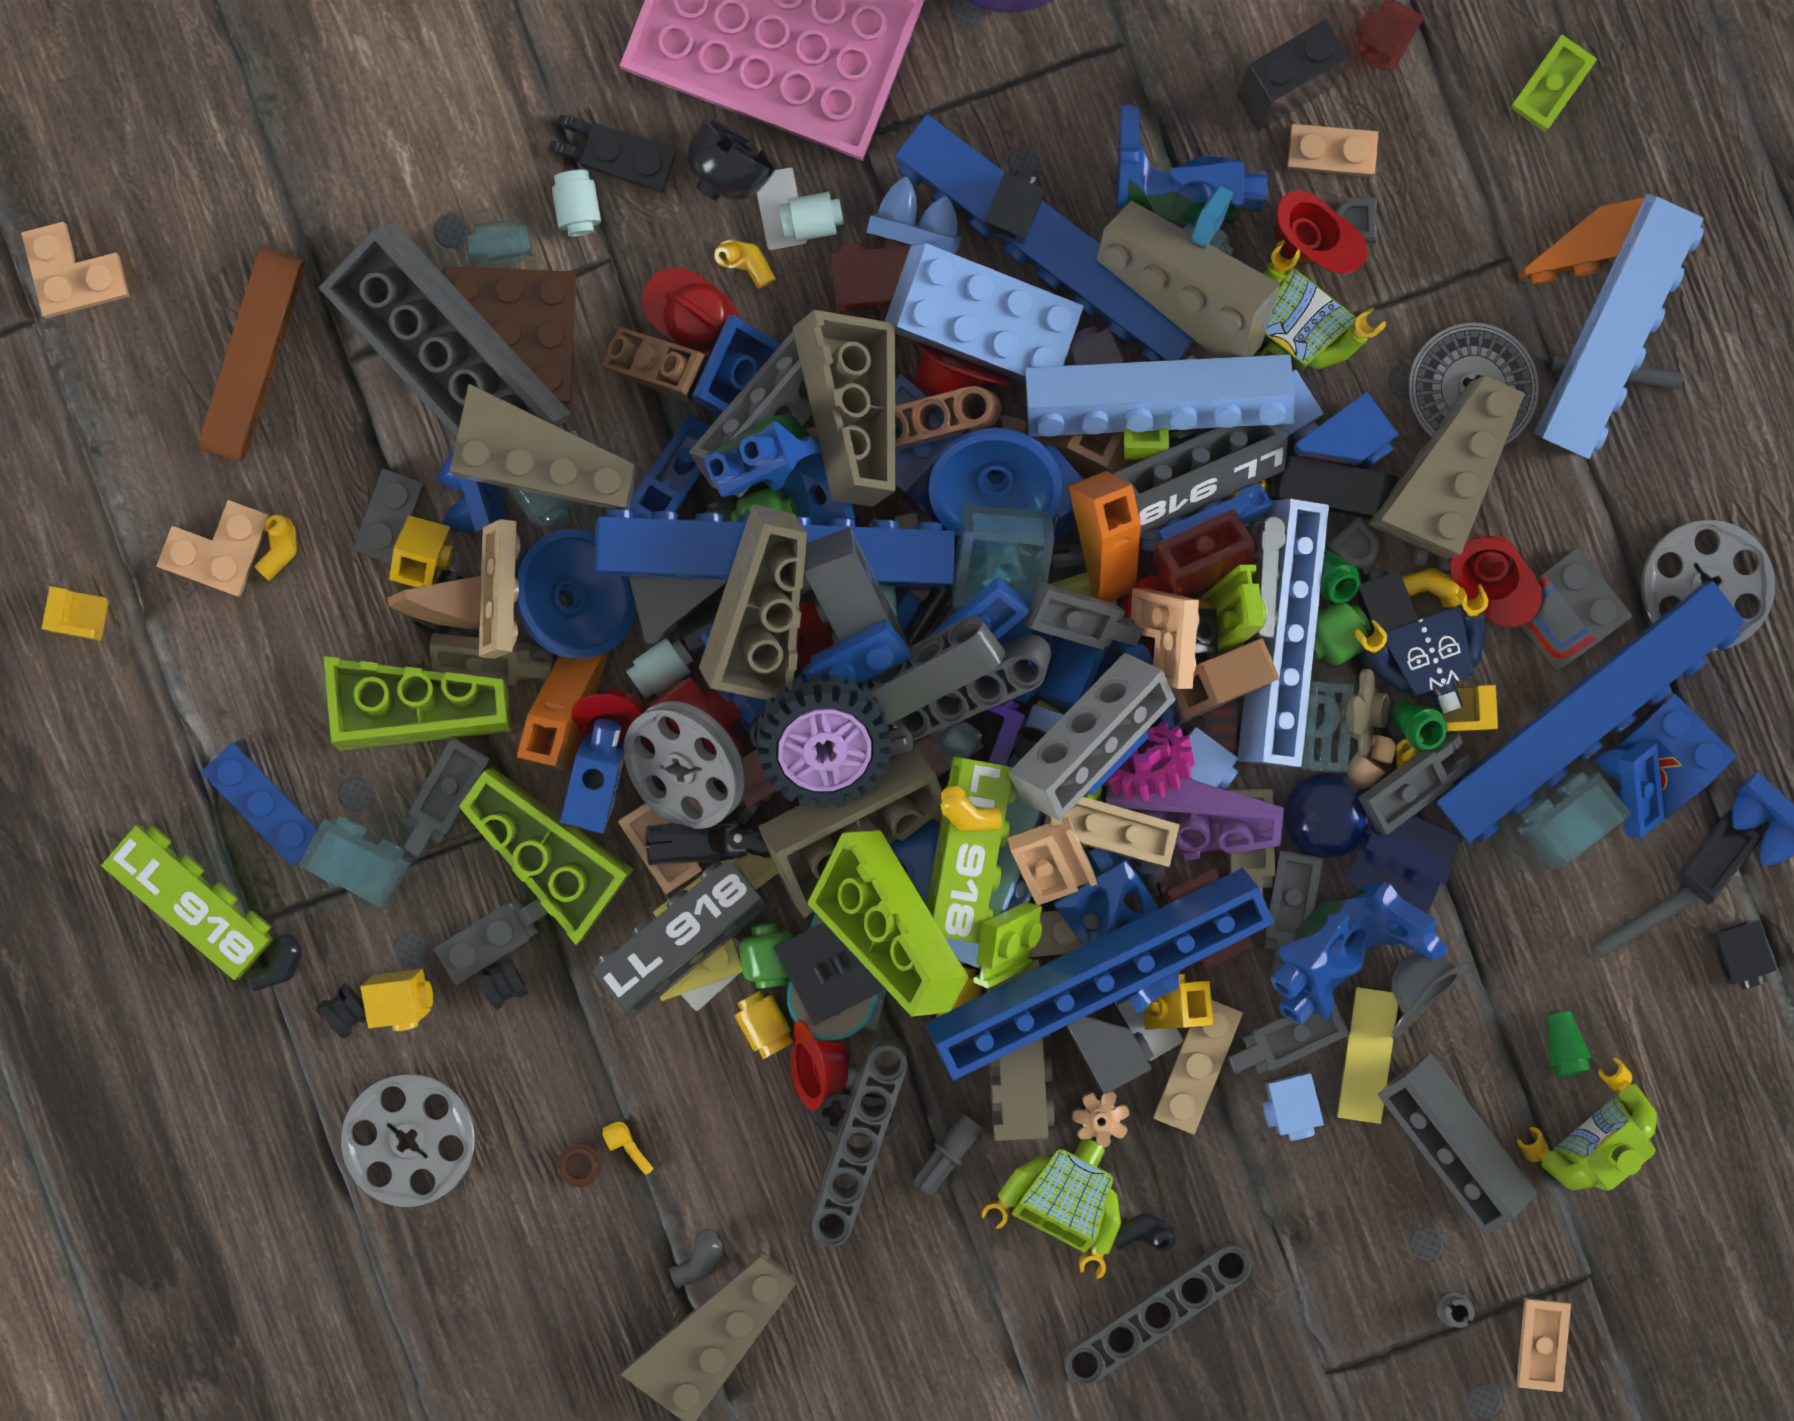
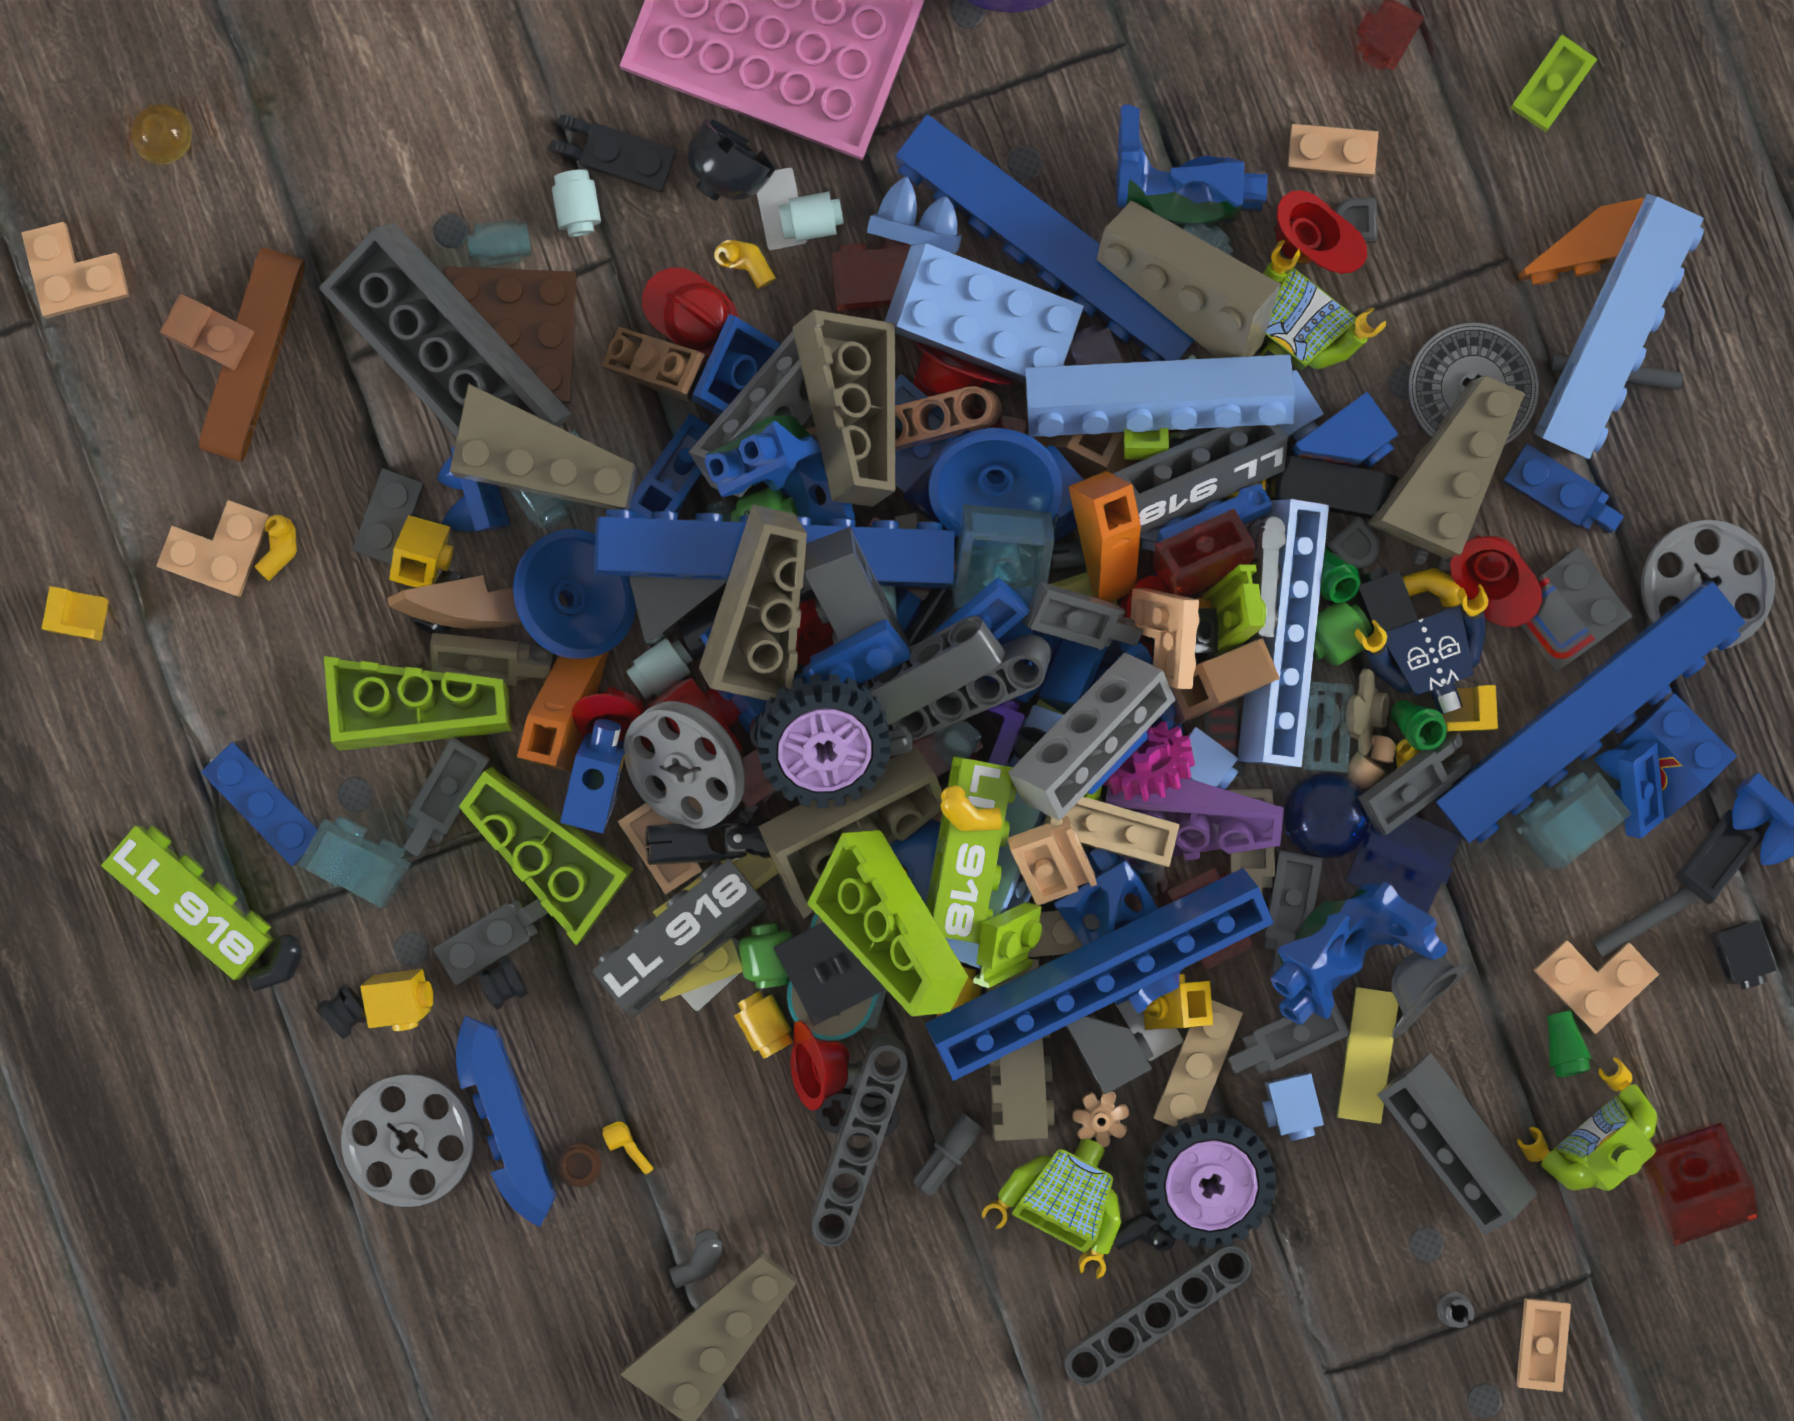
tan plate [479,519,520,659] -> none
black brick [983,171,1045,245] -> none
dark azure tile [1191,186,1234,249] -> none
black brick [1236,19,1349,131] -> none
none -> clear yellow brick [131,104,192,164]
none -> nougat brick [159,294,255,371]
none -> blue brick [456,1015,557,1227]
none -> wheel [1143,1113,1276,1248]
none -> blue hinge [1502,443,1624,533]
none -> light nougat plate [1533,940,1659,1034]
none -> clear red slope [1642,1122,1758,1246]

